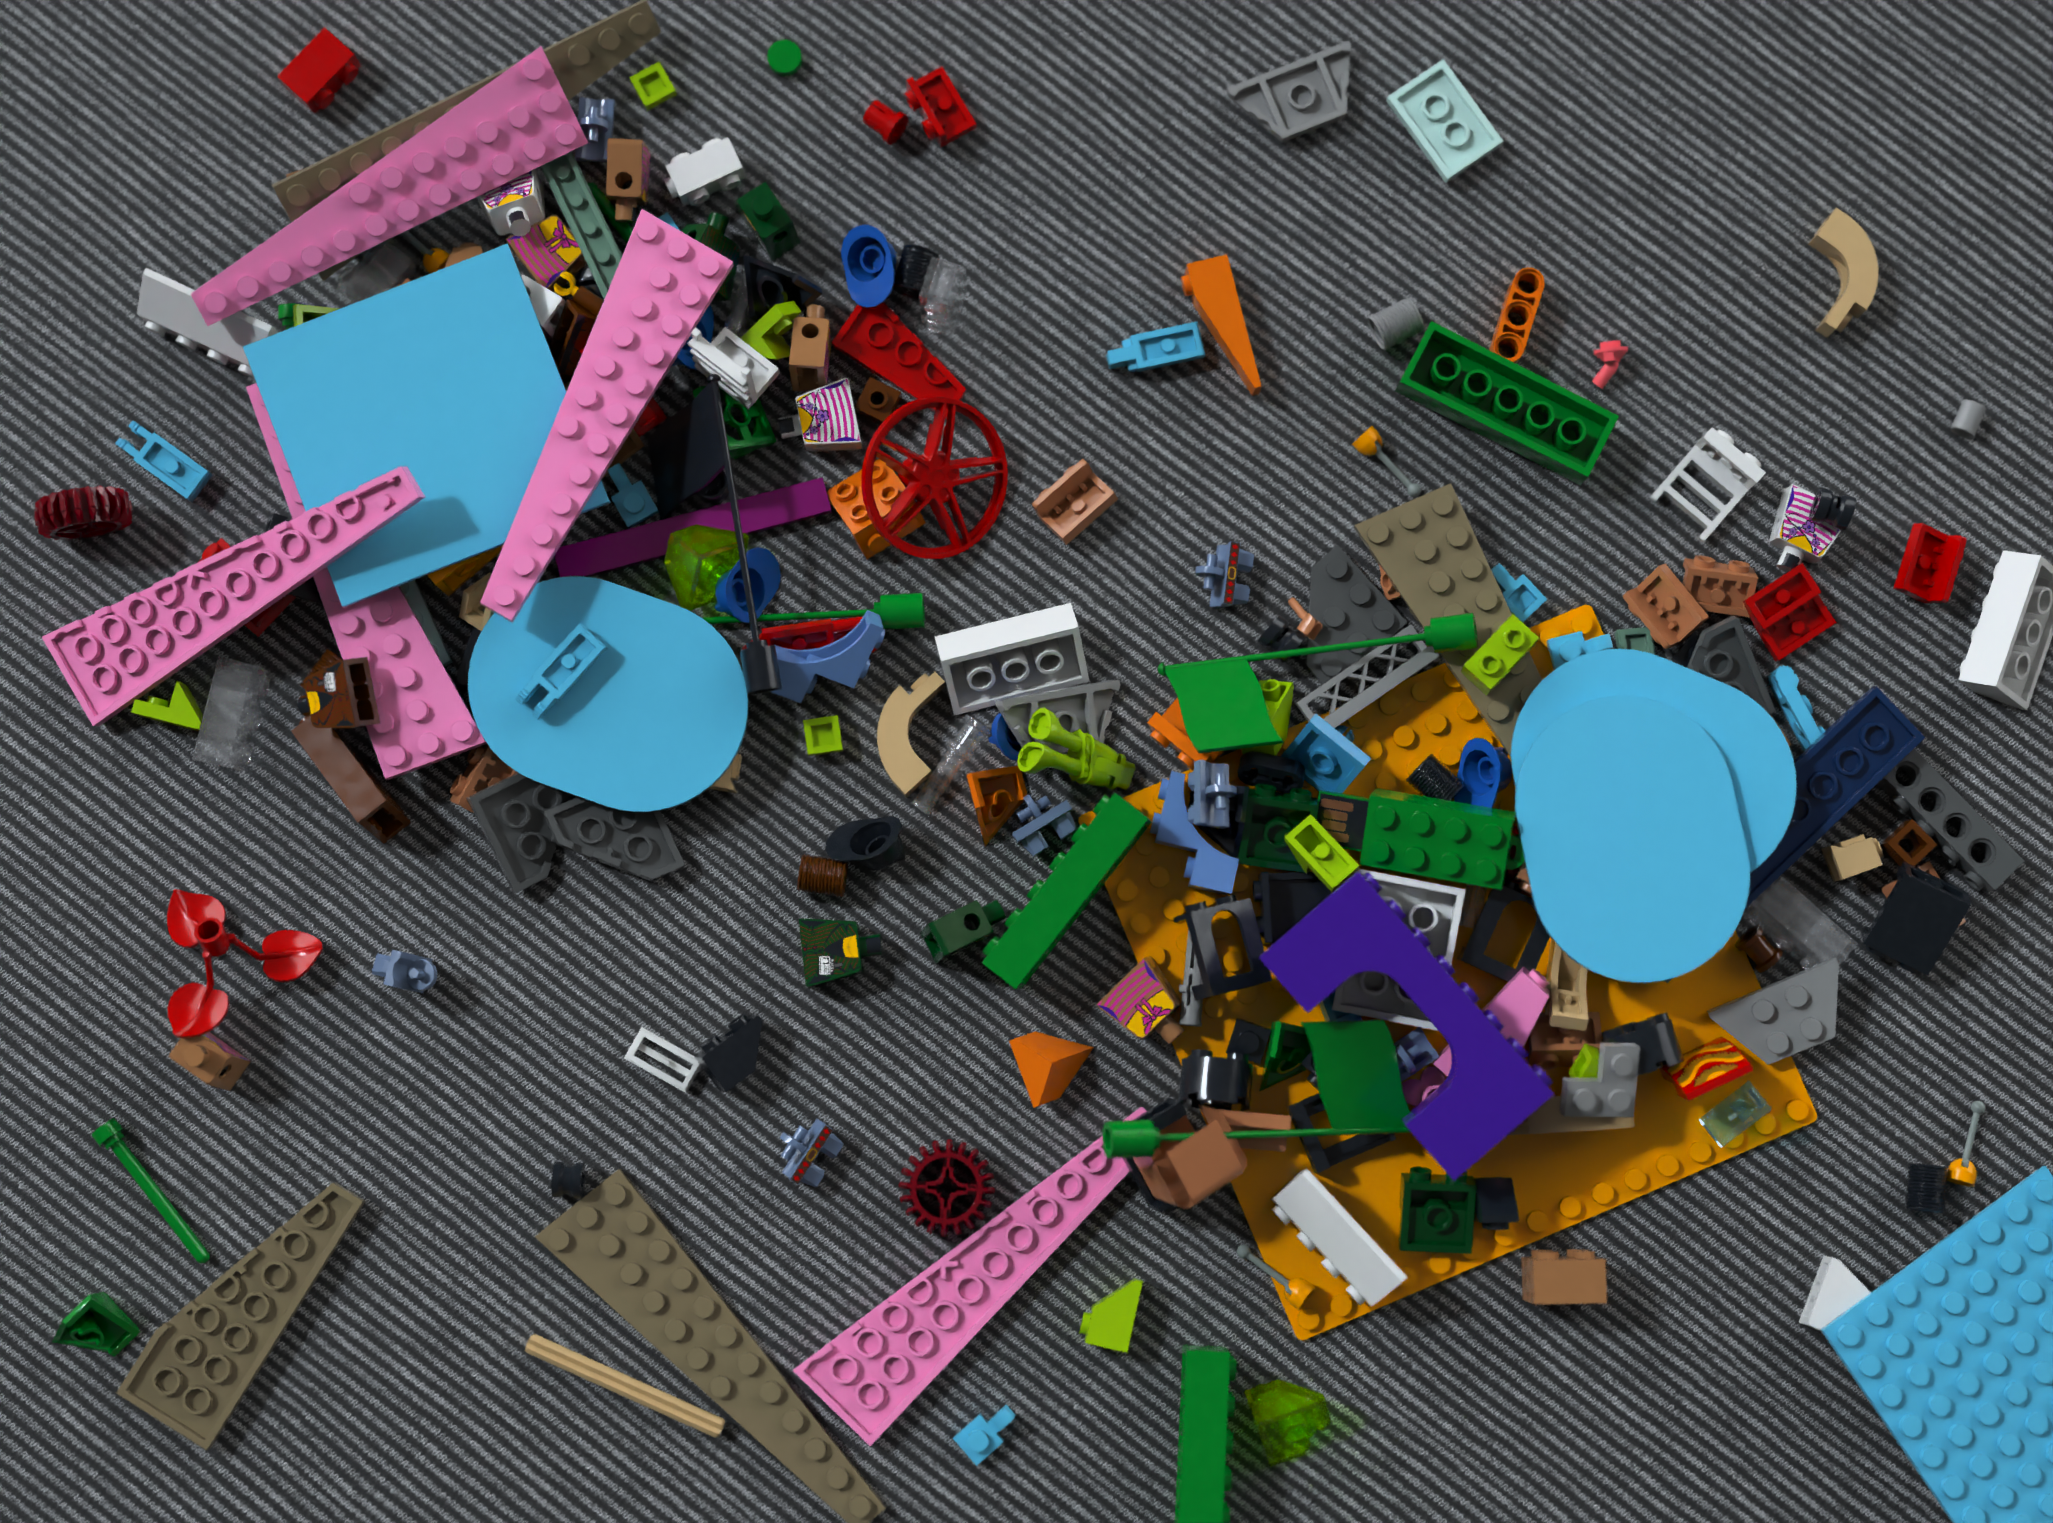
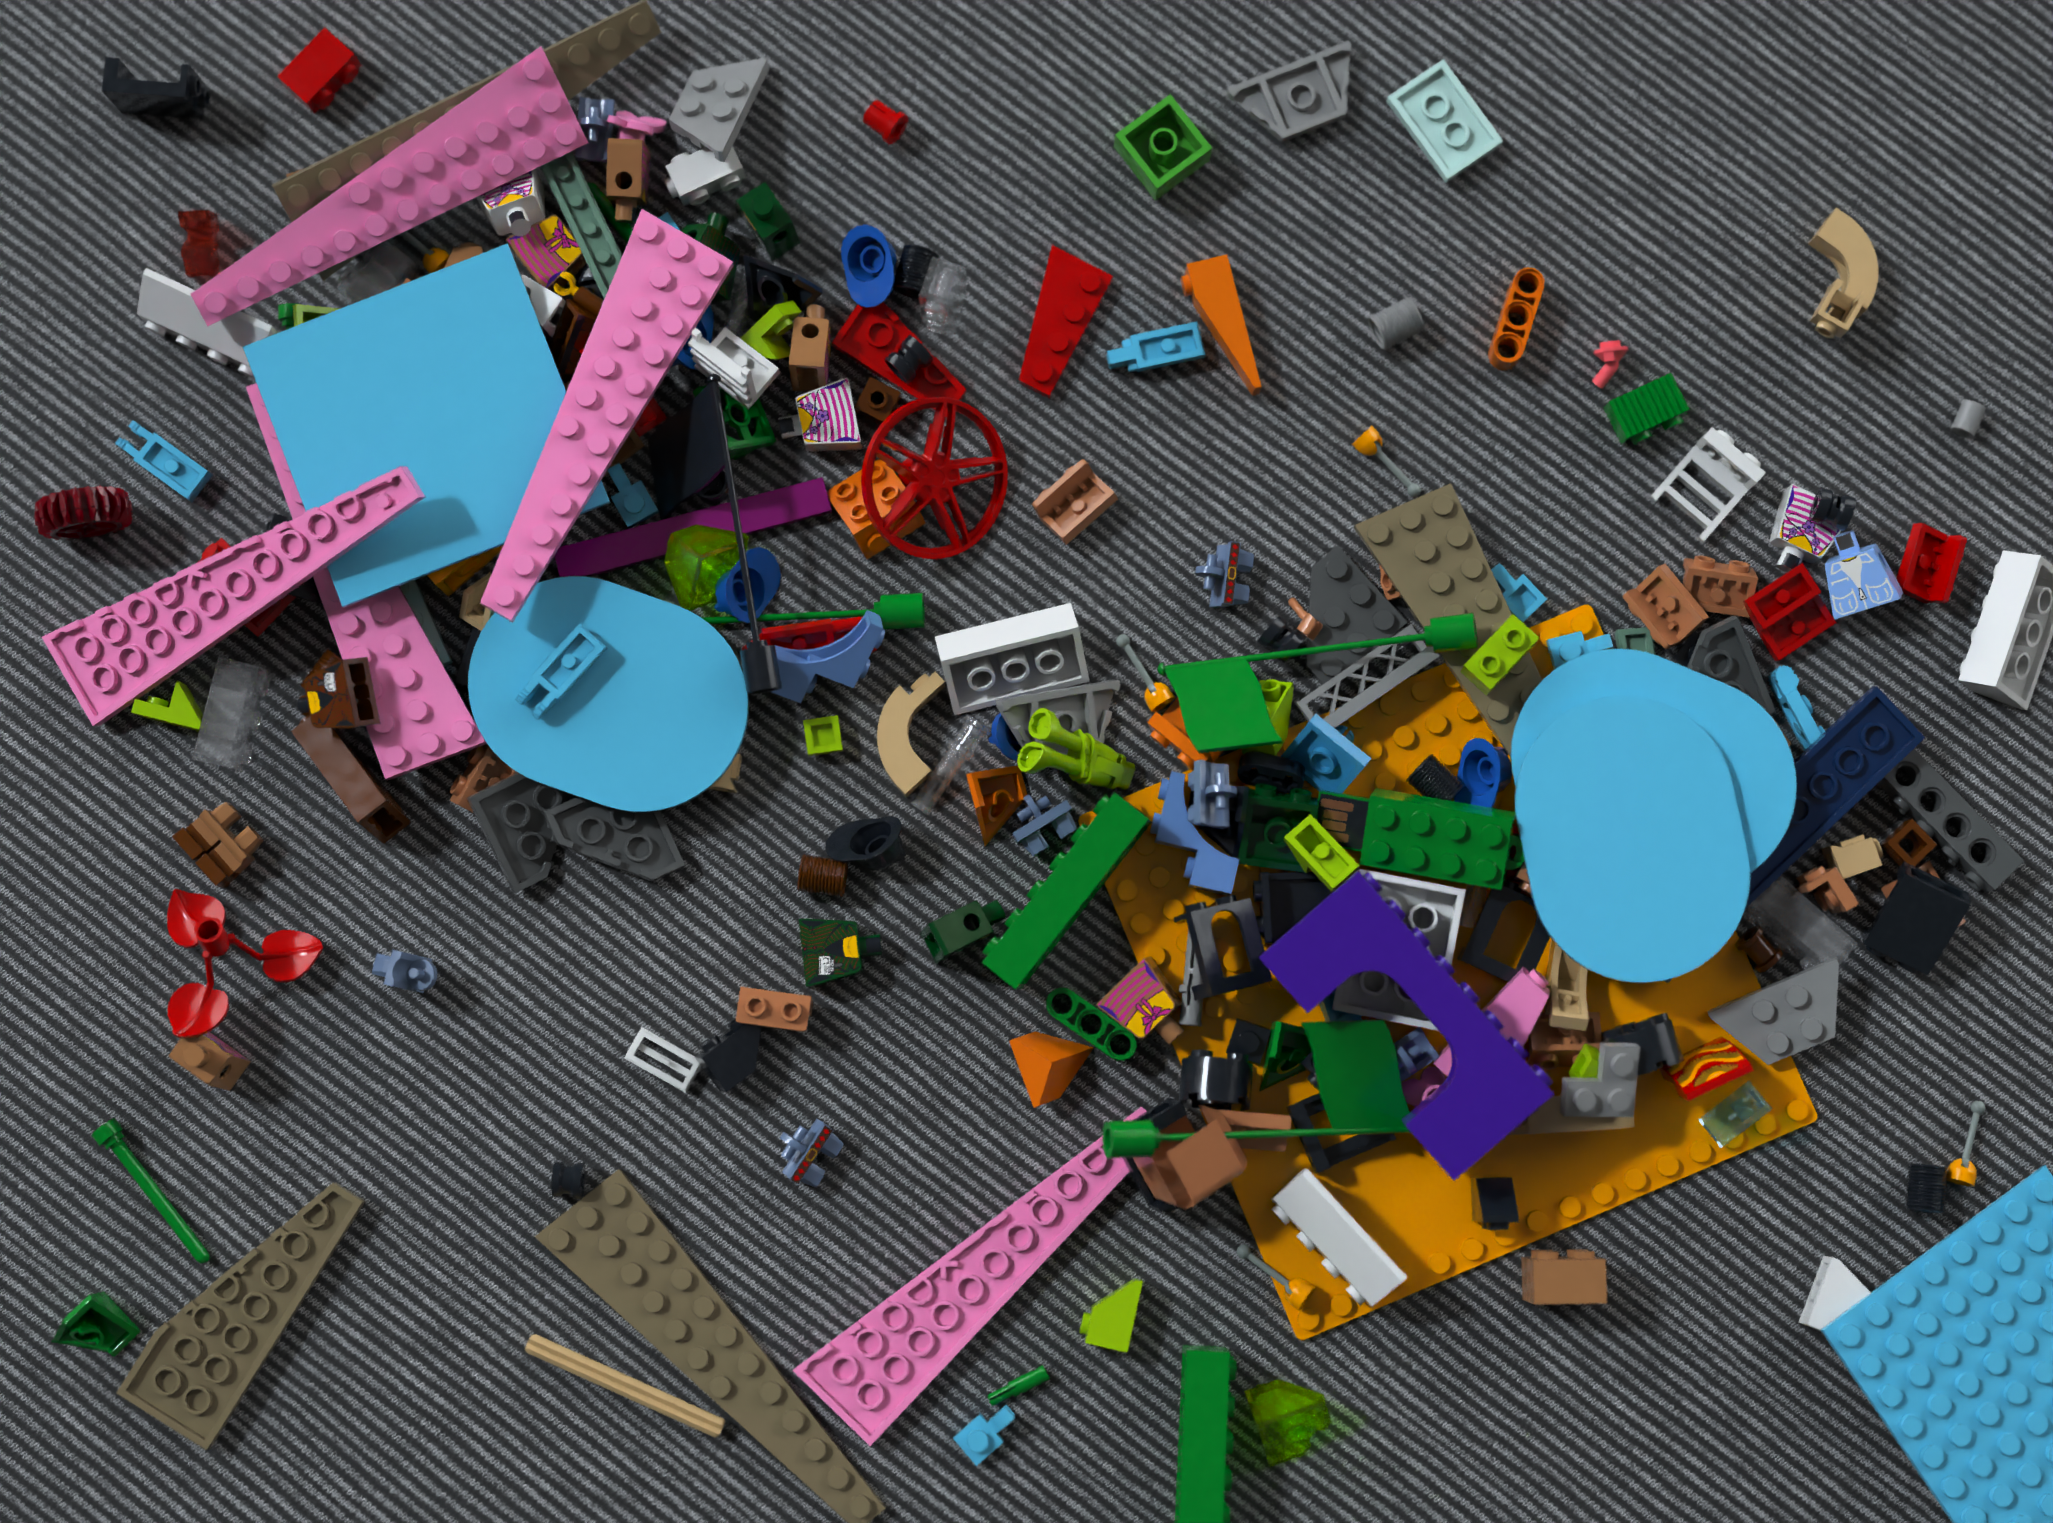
lime plate [629,62,677,111] -> none
green tile [767,39,802,77] -> none
dark red gear [899,1139,995,1237] -> none
red bracket [904,66,977,148] -> none
green brick [1395,321,1619,486] -> none
dark green plate [1398,1167,1477,1254] -> none
none -> black panel [101,57,210,119]
none -> medium nougat hips [172,802,264,889]
none -> clear red leg [178,210,219,278]
none -> bright pink animal [607,111,666,141]
none -> light grey wing [669,58,769,162]
none -> nougat bracket [736,987,813,1032]
none -> black wheel [884,335,933,385]
none -> green piece [987,1365,1050,1406]
none -> red wing [1019,245,1113,399]
none -> green beam [1046,988,1136,1061]
none -> bright green brick [1114,94,1212,200]
none -> hinge [1116,634,1175,713]
none -> green brick [1604,373,1690,445]
none -> nougat bracket [1791,866,1859,914]
none -> tan window [1810,278,1868,338]
none -> light blue torso [1825,530,1903,620]

